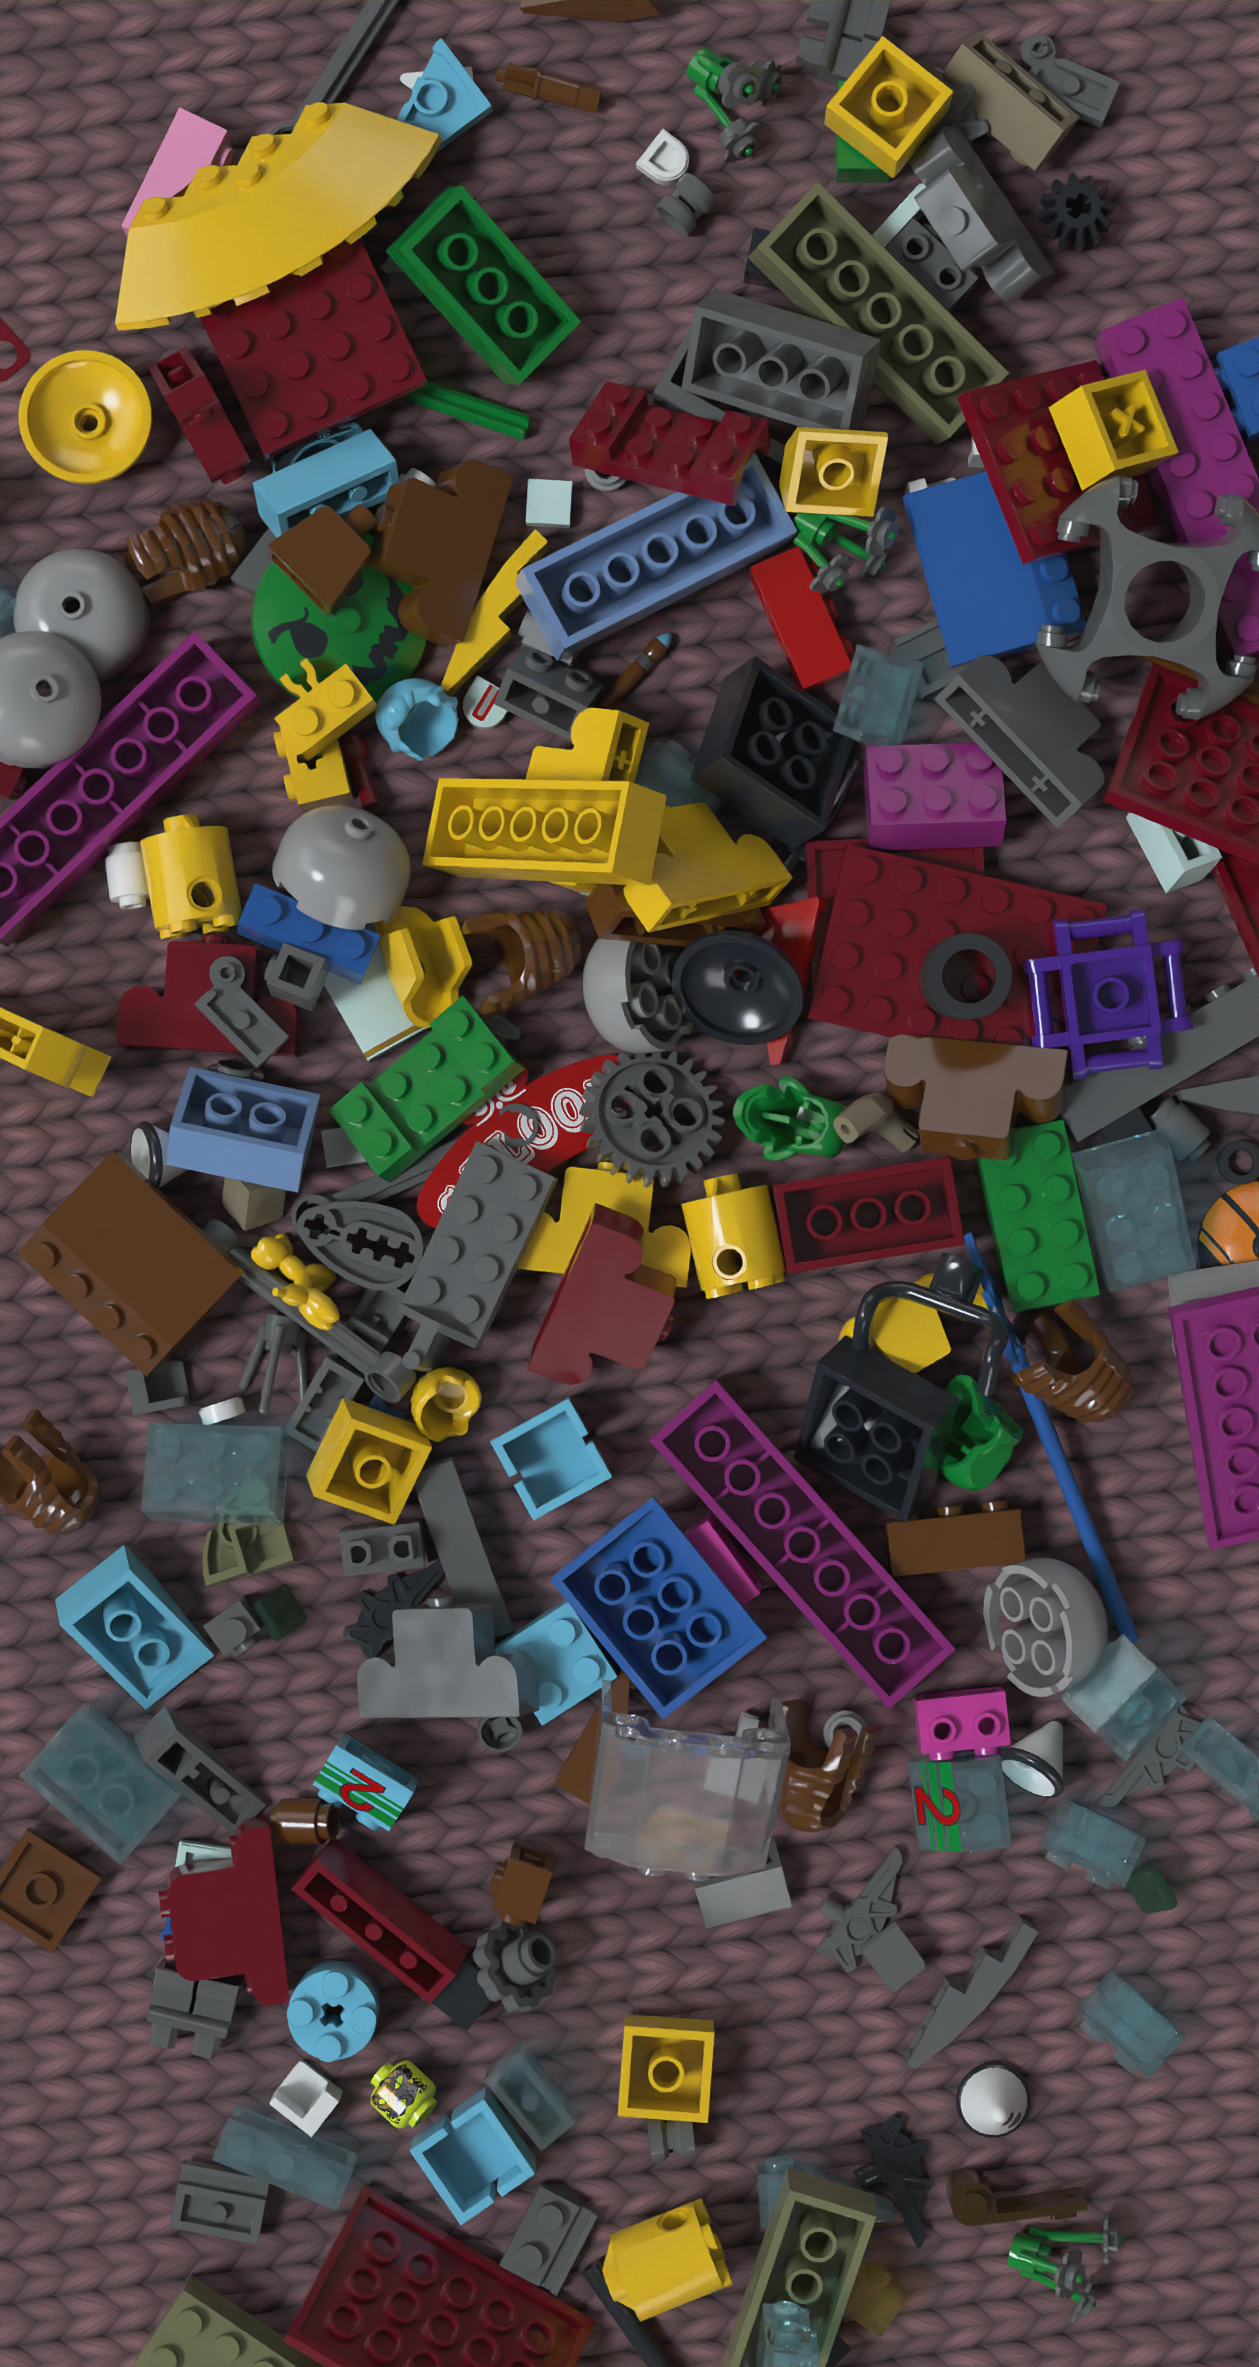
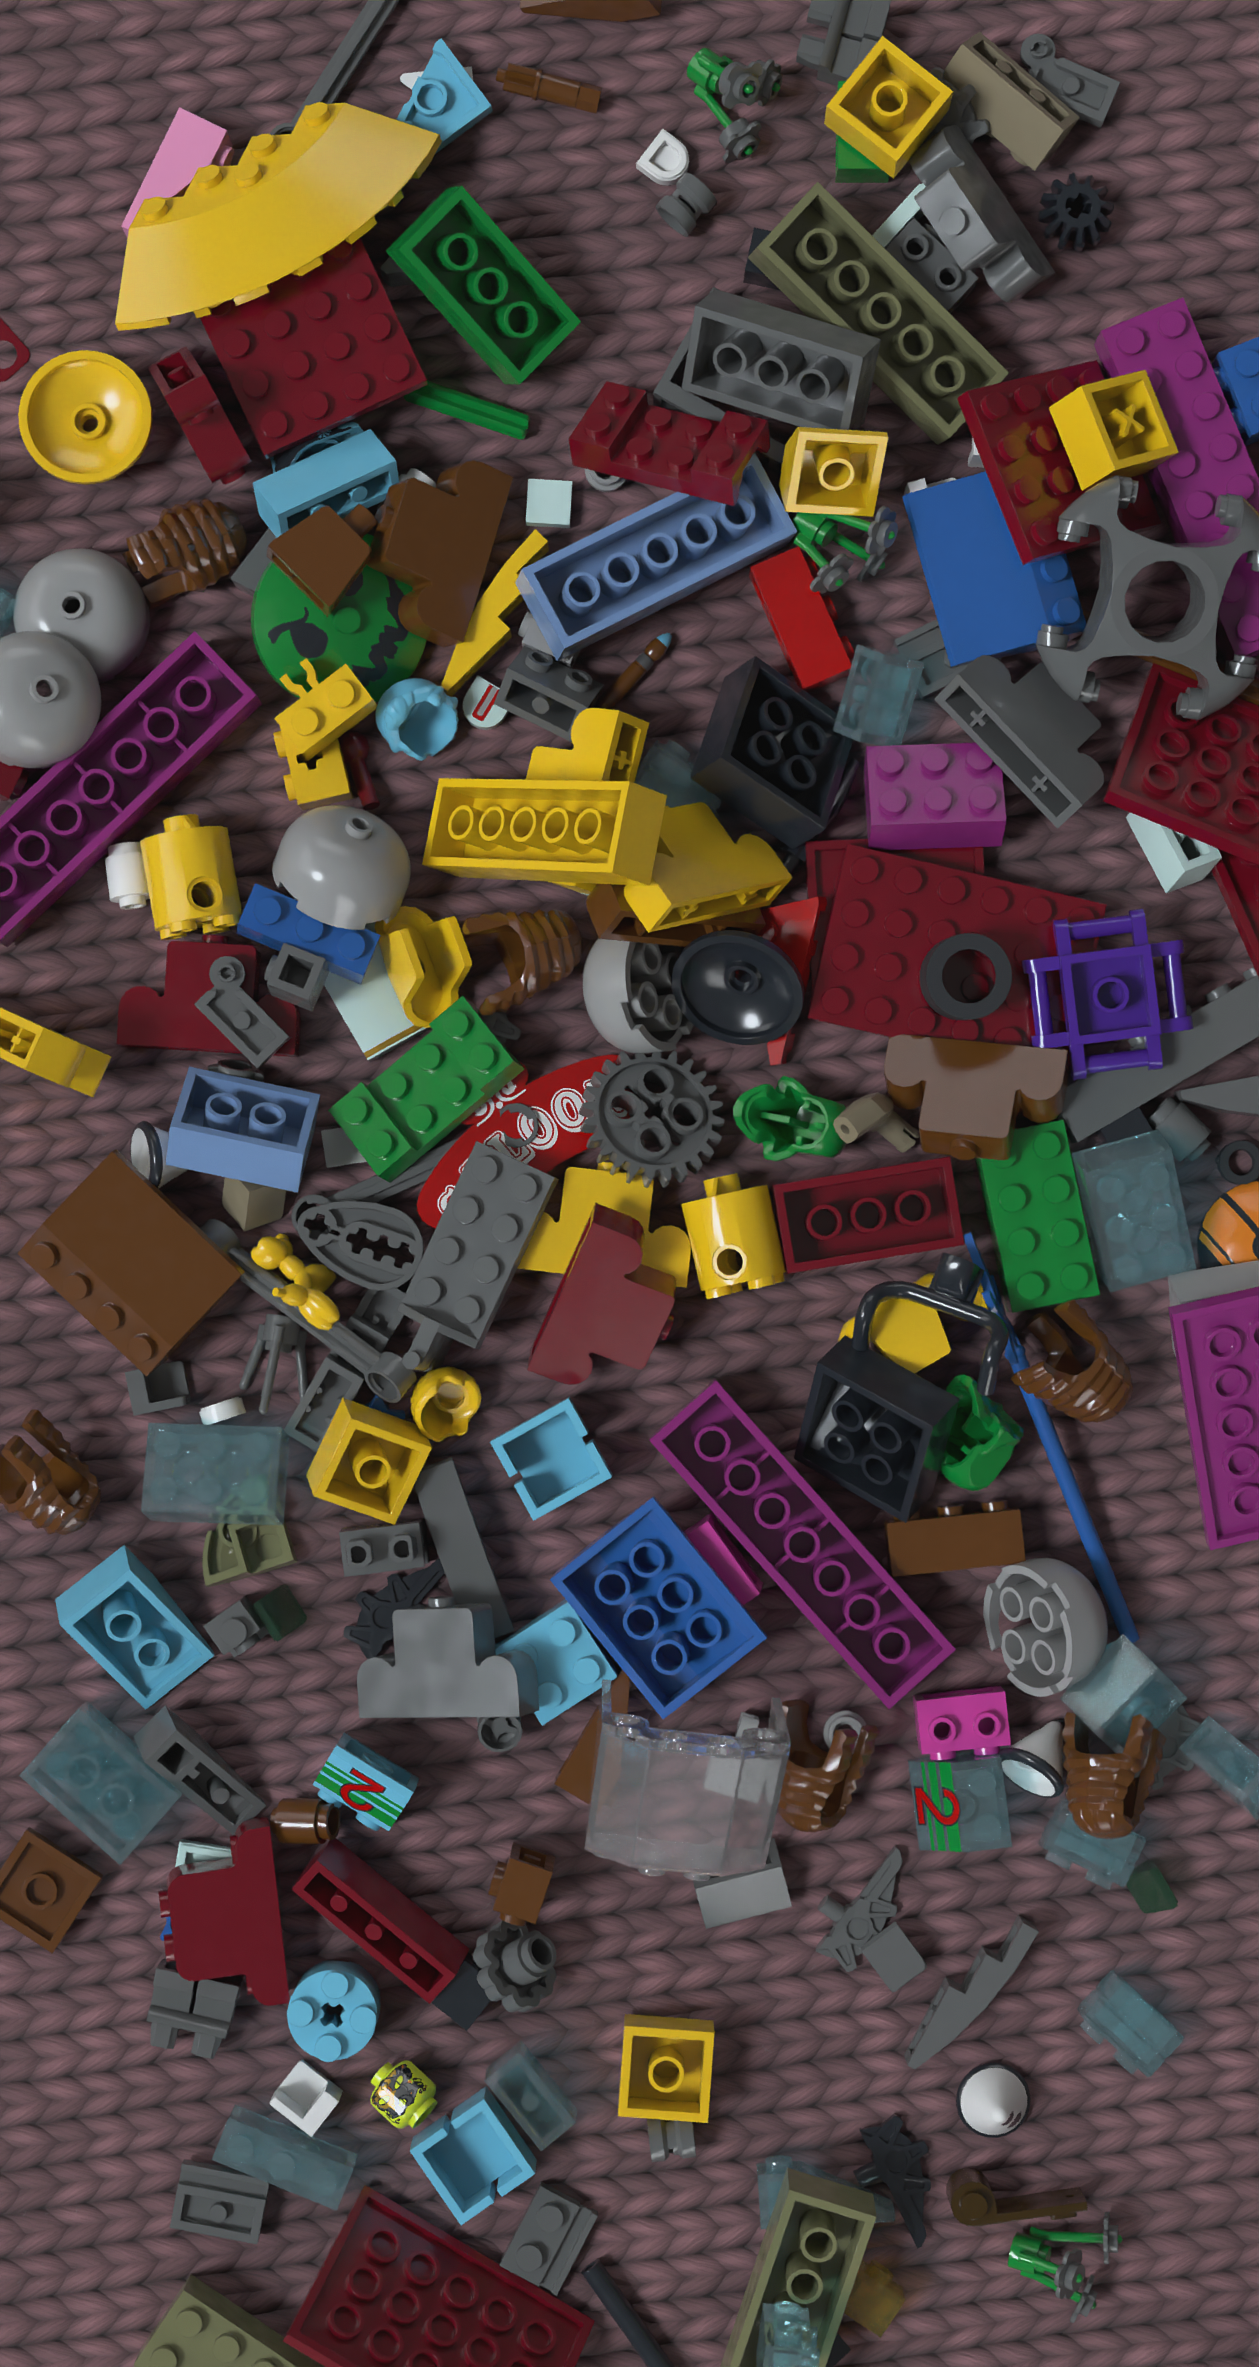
yellow cylinder [602,2198,733,2322] -> none
none -> reddish brown hair [1062,1712,1167,1839]

